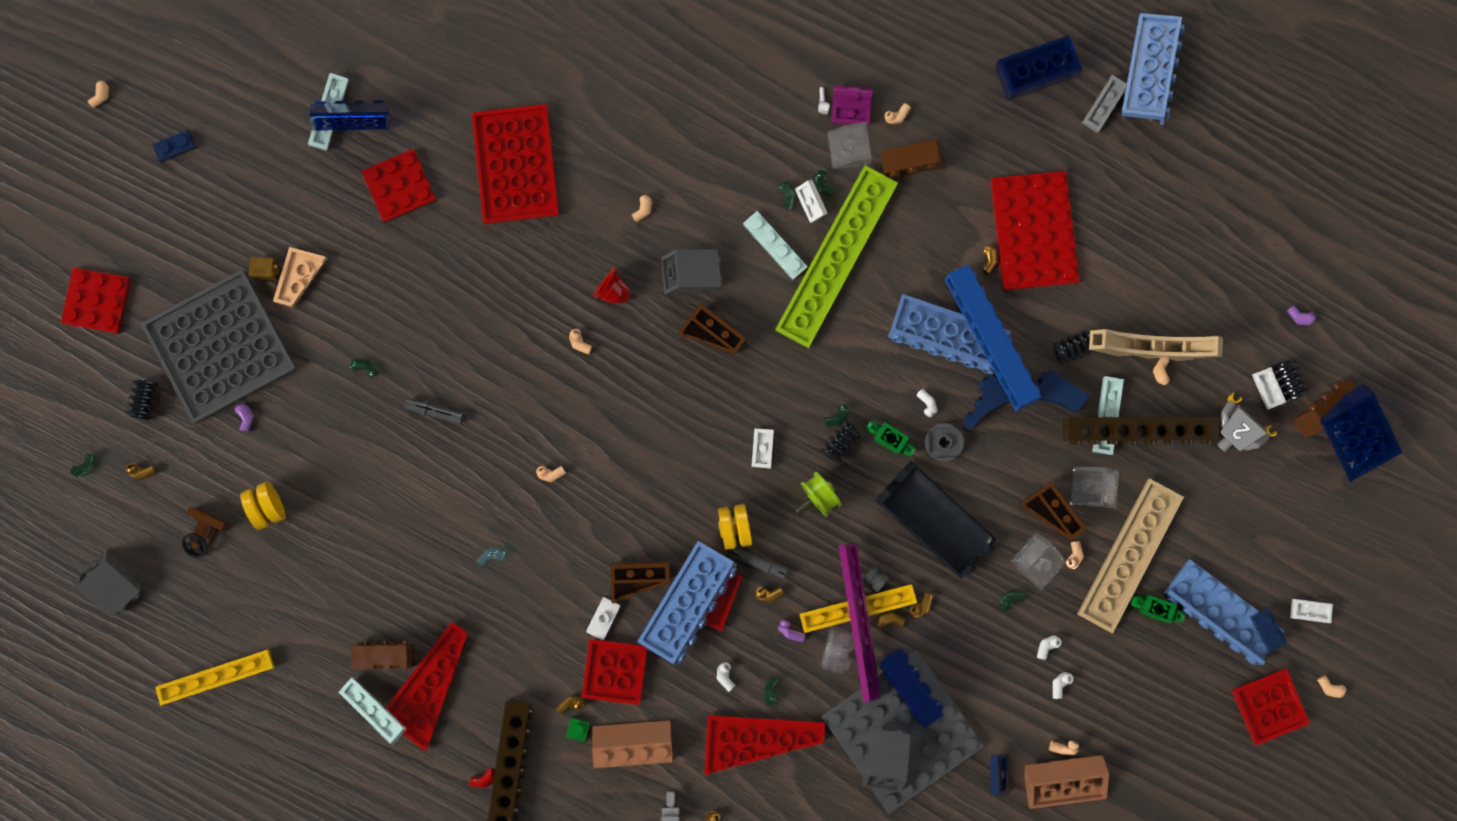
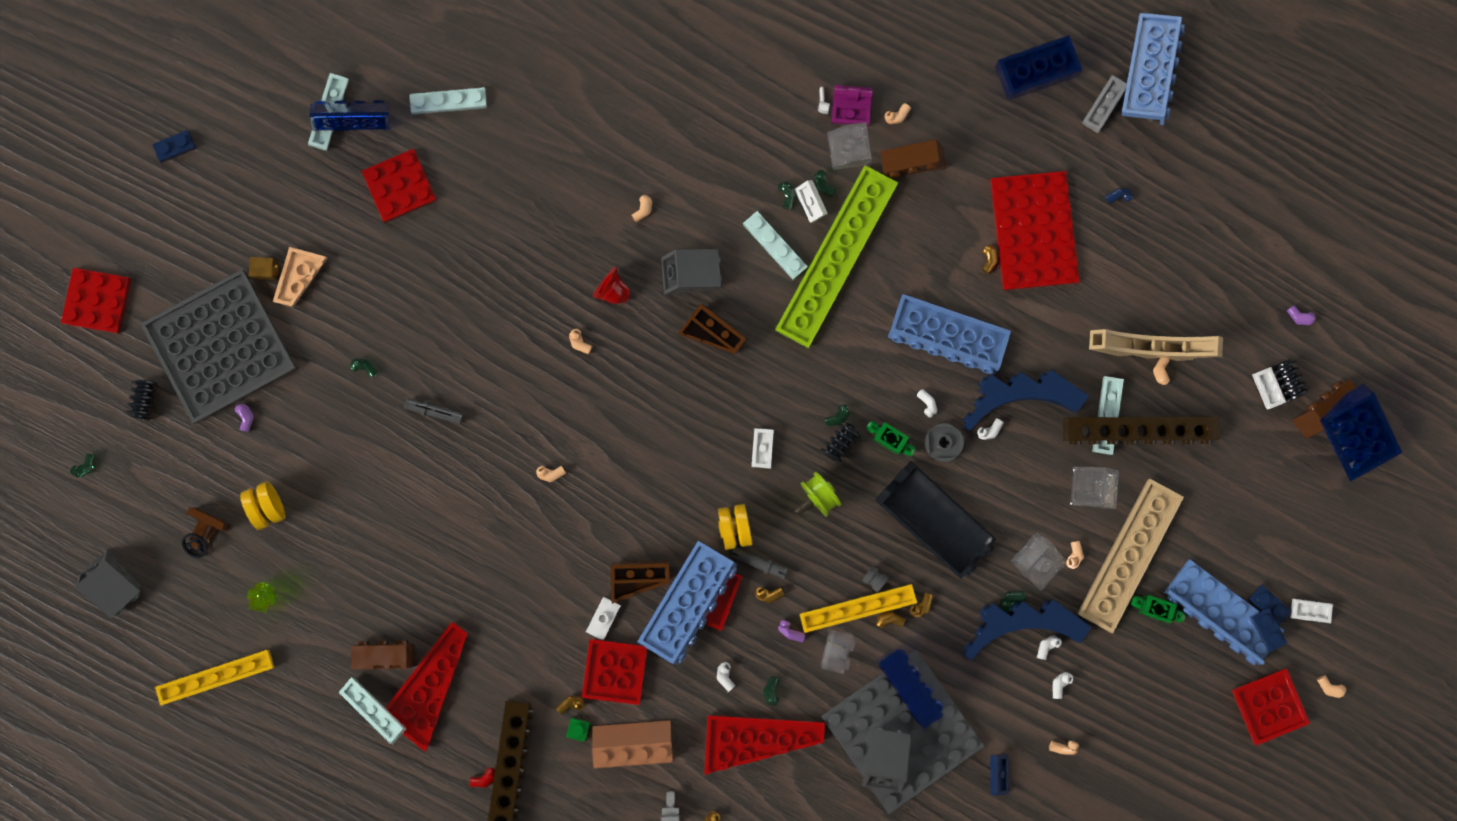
light nougat arm [88,81,109,109] -> none
pearl gold arm [126,463,157,480] -> none
red plate [471,104,559,225] -> none
clear light blue arm [476,547,505,567] -> none
magenta plate [839,543,881,702] -> none
blue brick [945,265,1041,412] -> none
reddish brown wedge [1019,481,1087,540] -> none
nougat slope [1024,755,1109,809] -> none
black piece [1053,330,1096,364] -> none
light grey torso [1217,393,1277,452] -> none
none -> clear neon green brick [246,582,277,614]
none -> light aqua plate [410,87,487,115]
none -> dark blue arch [962,599,1092,660]
none -> white arm [977,418,1004,440]
none -> dark blue arm [1104,188,1134,204]
none -> dark blue plate [1248,585,1291,626]

